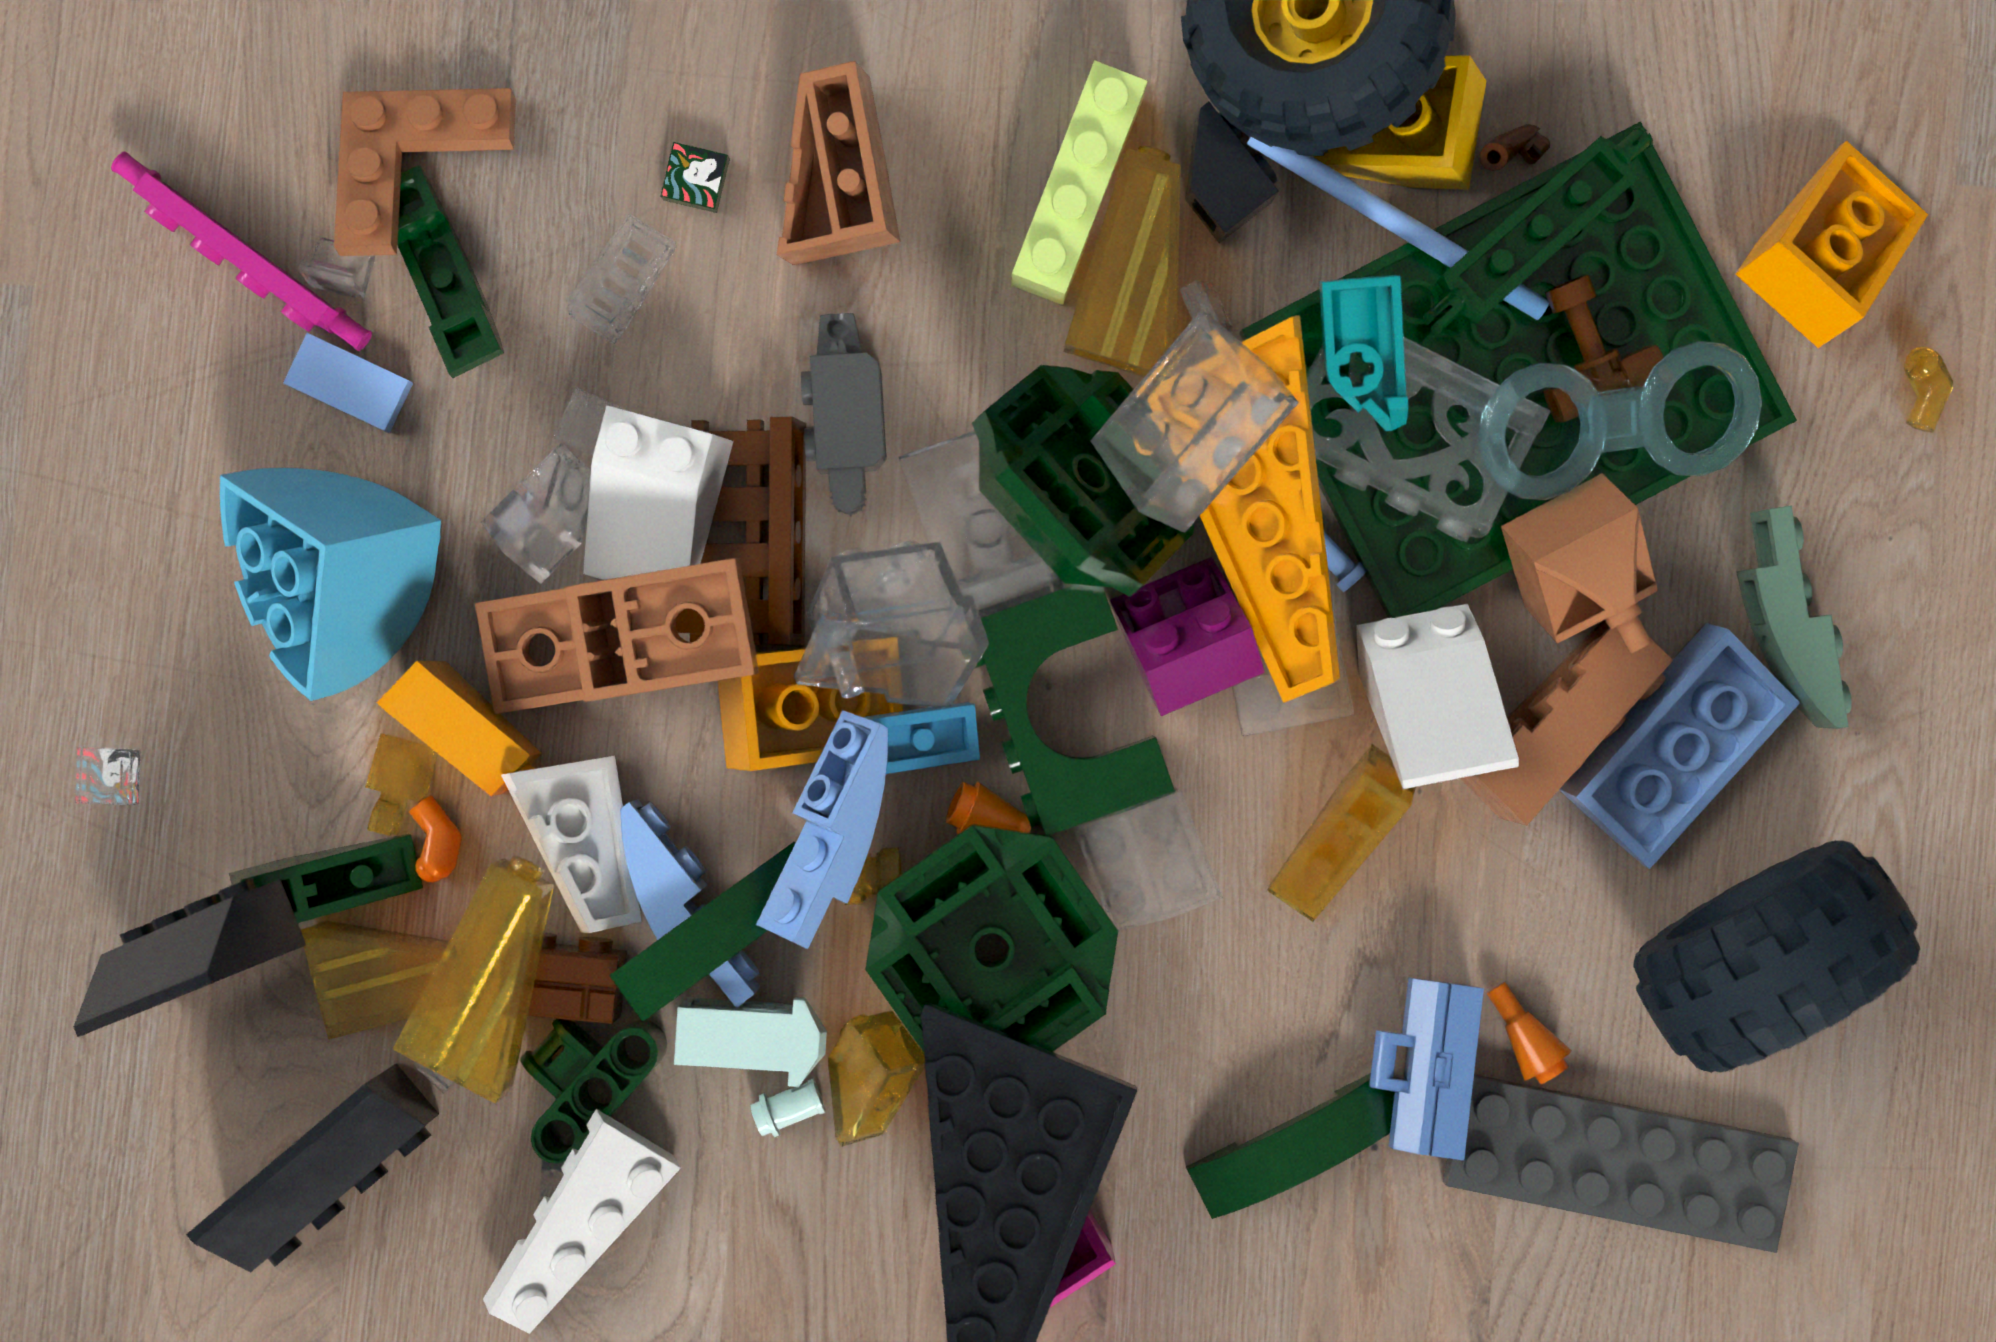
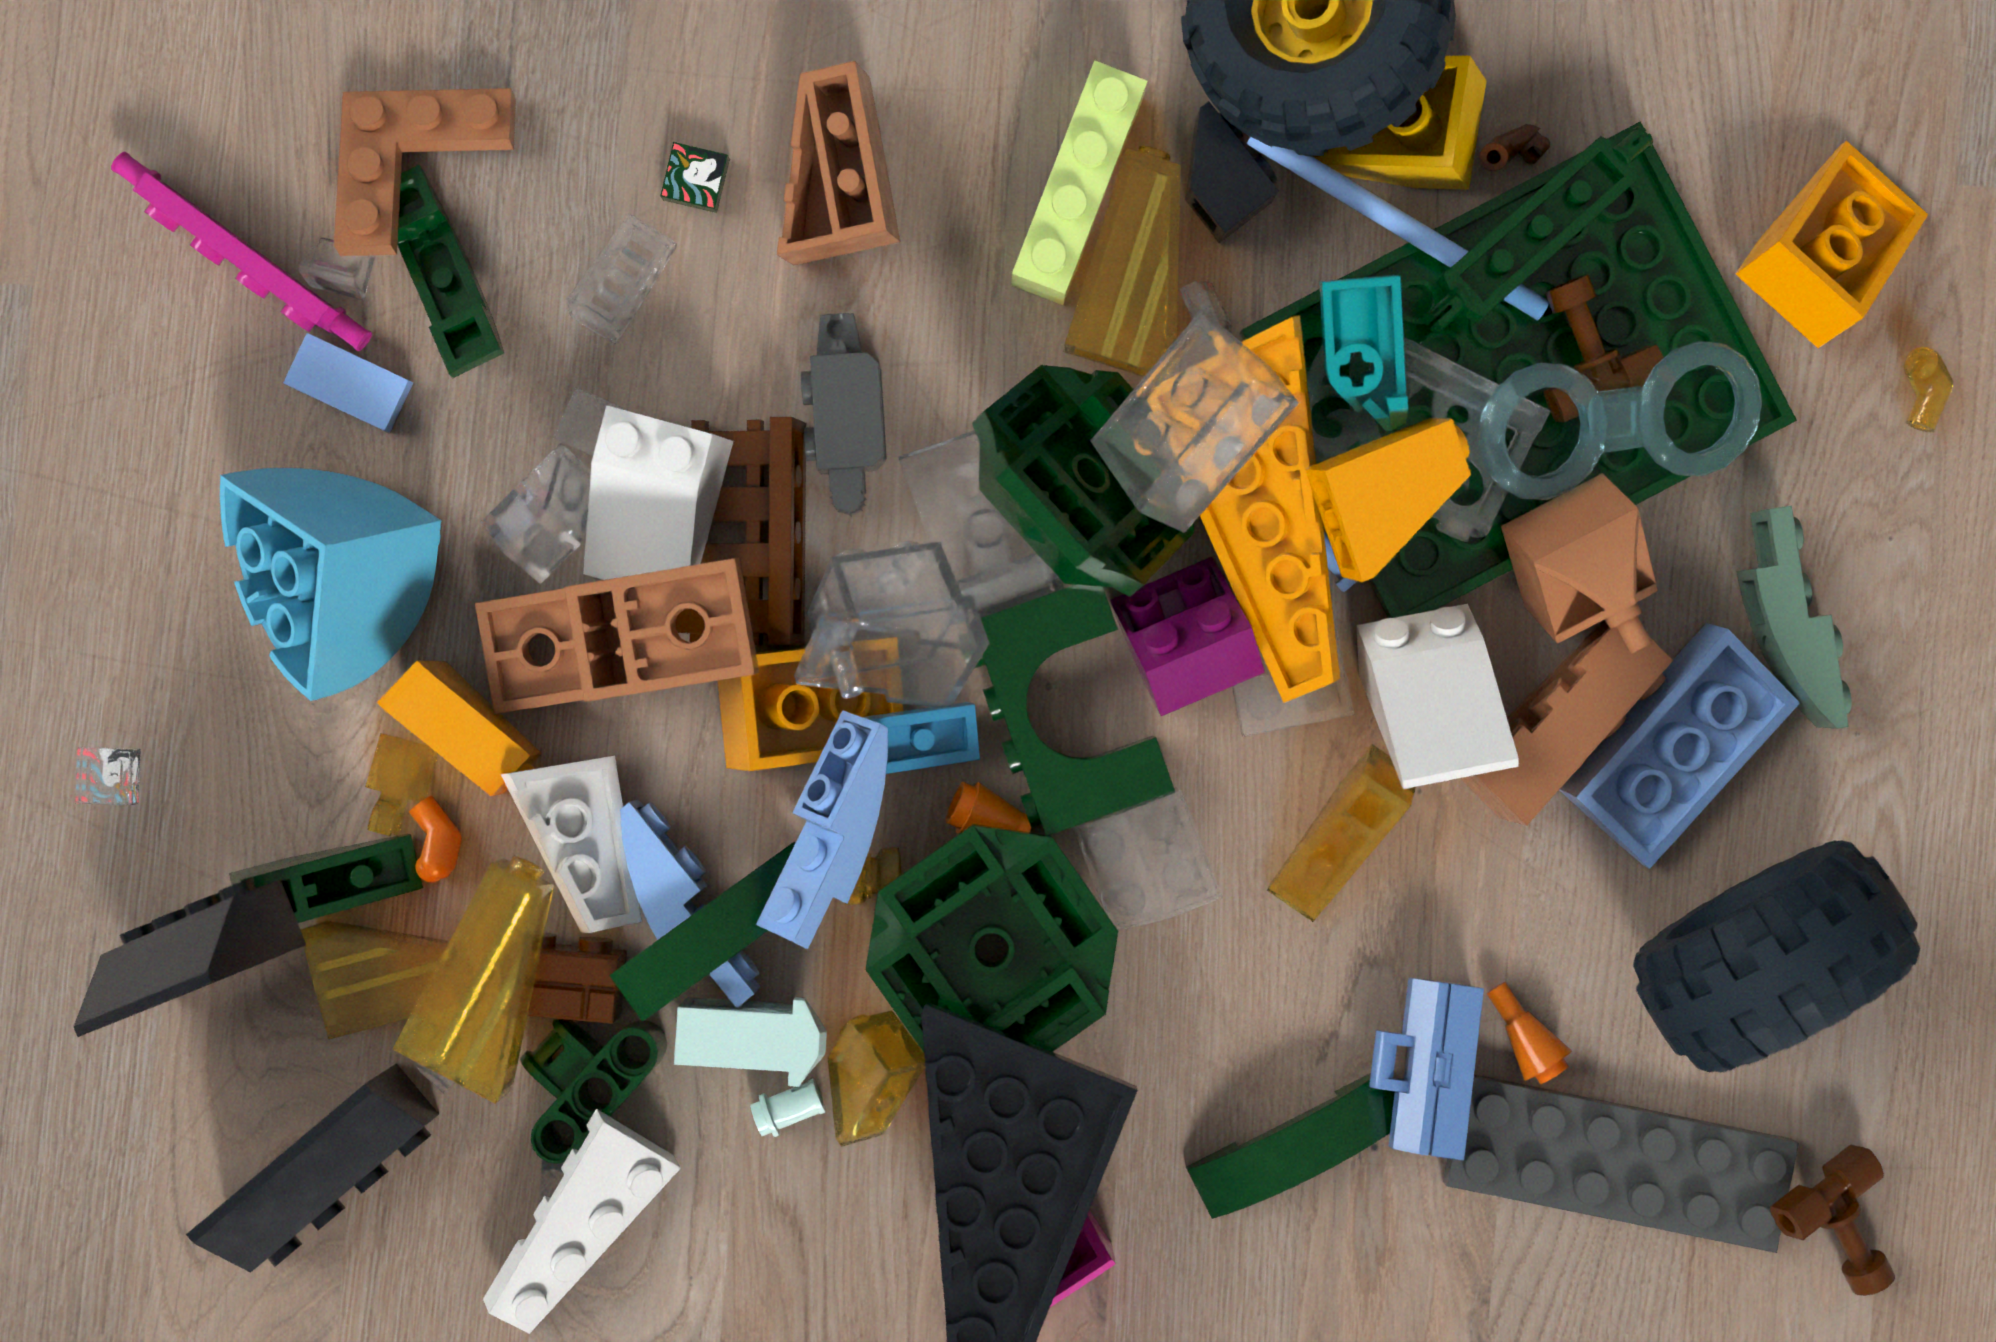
none -> light orange slope [1305,418,1471,582]
none -> reddish brown bar [1770,1144,1895,1296]

